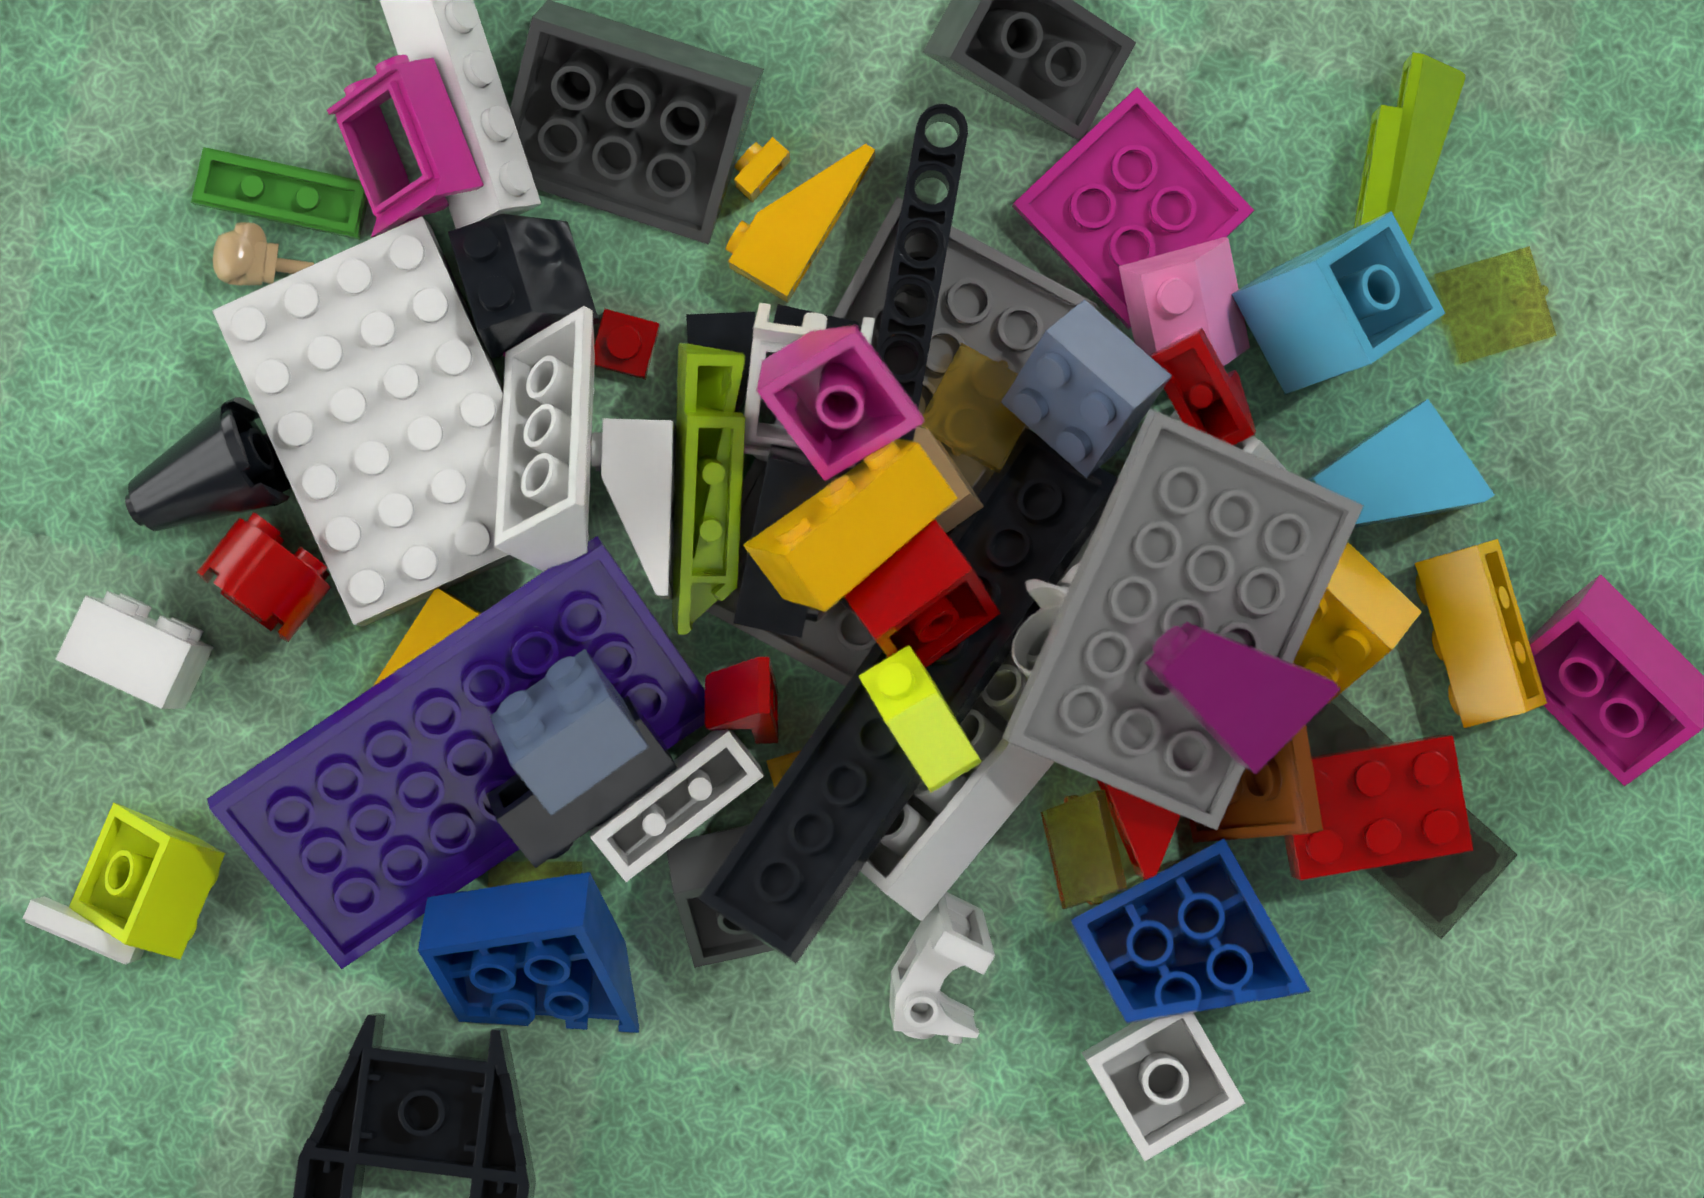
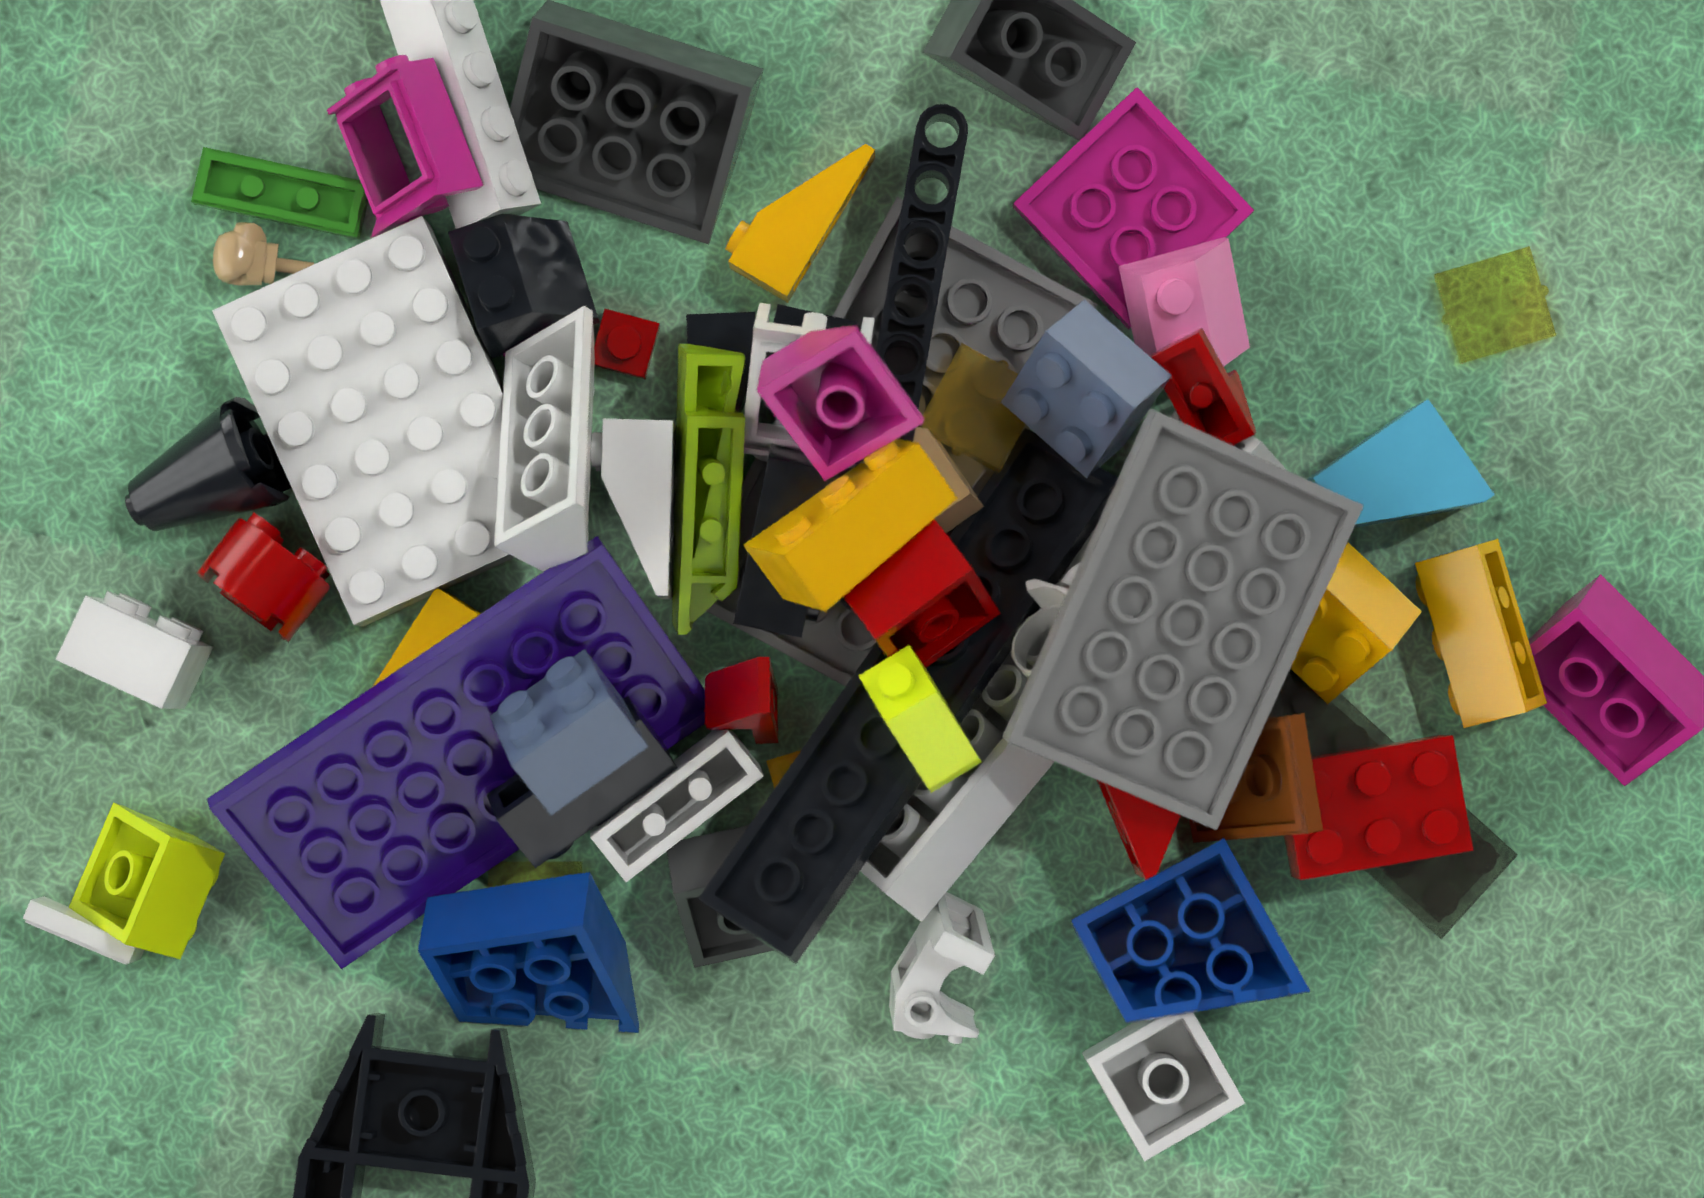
yellow plate [734,137,790,203] -> none
clear yellow piece [1040,789,1127,909] -> none
magenta slope [1144,622,1341,774] -> none
medium azure slope [1232,211,1445,394] -> none
lime wedge [1353,52,1466,245] -> none

